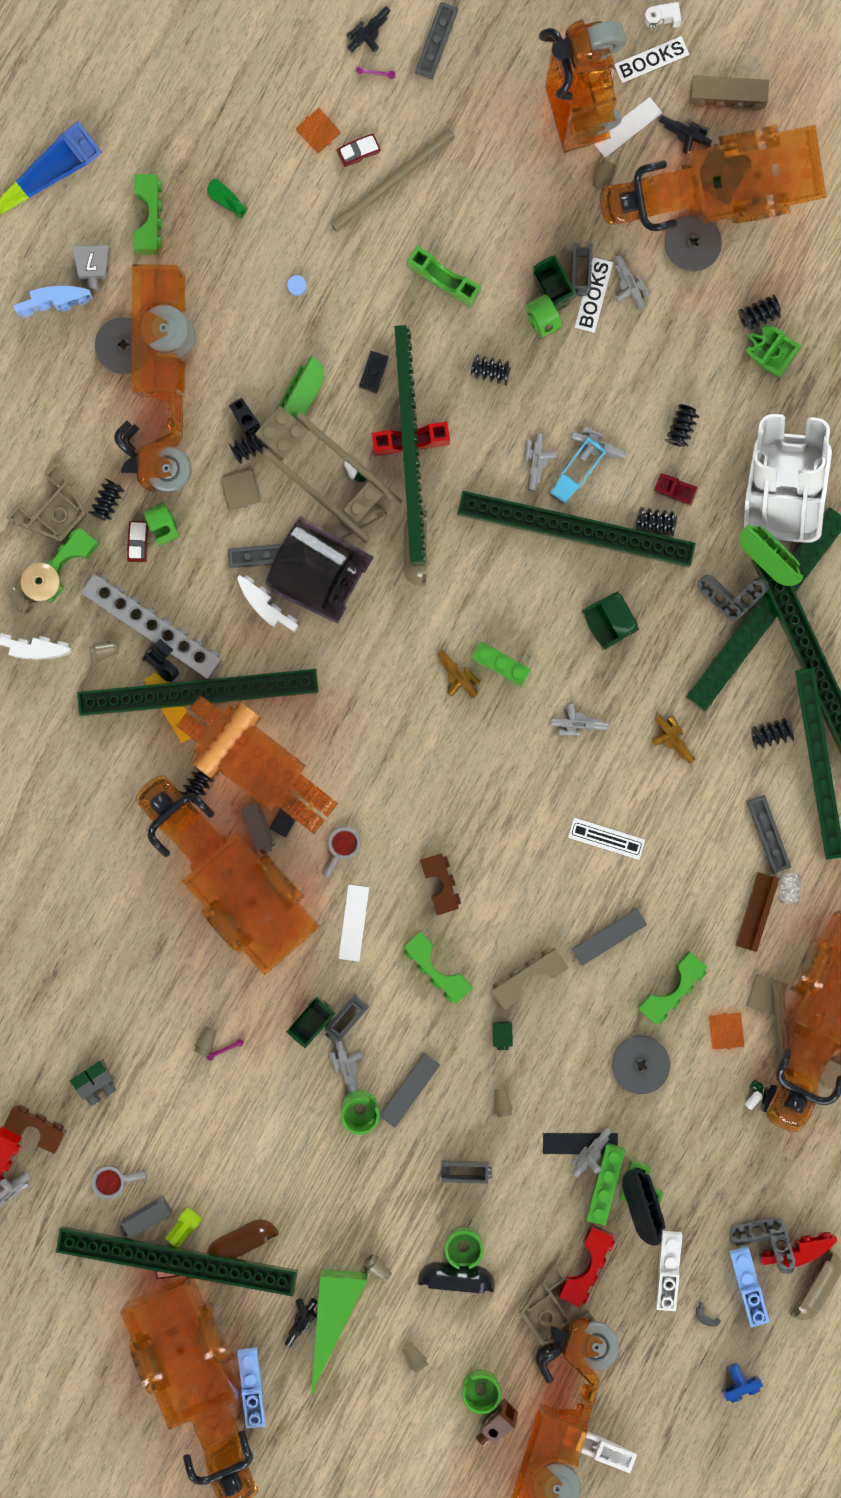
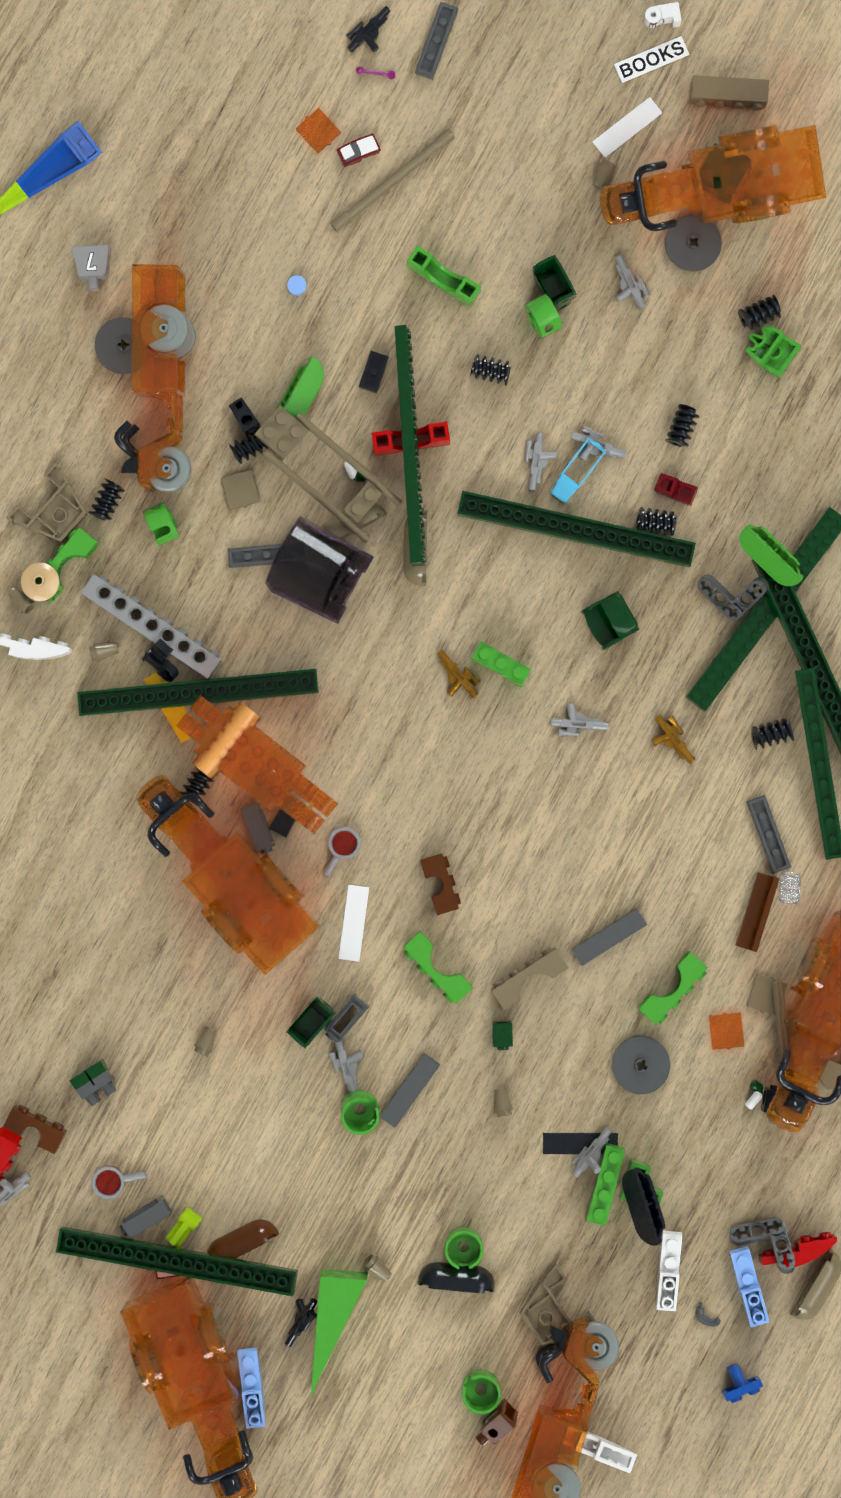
light blue slope [14,286,93,317] -> none
slope [127,521,149,562] -> none
bright green arch [133,174,163,255] -> none
magenta hinge [206,1039,244,1061] -> none
green piece [207,179,248,218] -> none
white slope [237,575,299,633] -> none
dark tan cone [402,1343,428,1373] -> none
dark grey window [441,1160,492,1184] -> none
clear orange piece [539,19,626,153] -> none
red arch [558,1224,615,1308] -> none
white sticker [568,818,645,860] -> none
dark grey window [572,243,593,296] -> none
white sticker [575,257,613,333] -> none
black piece [659,115,712,154] -> none
white piece [744,414,832,543] -> none

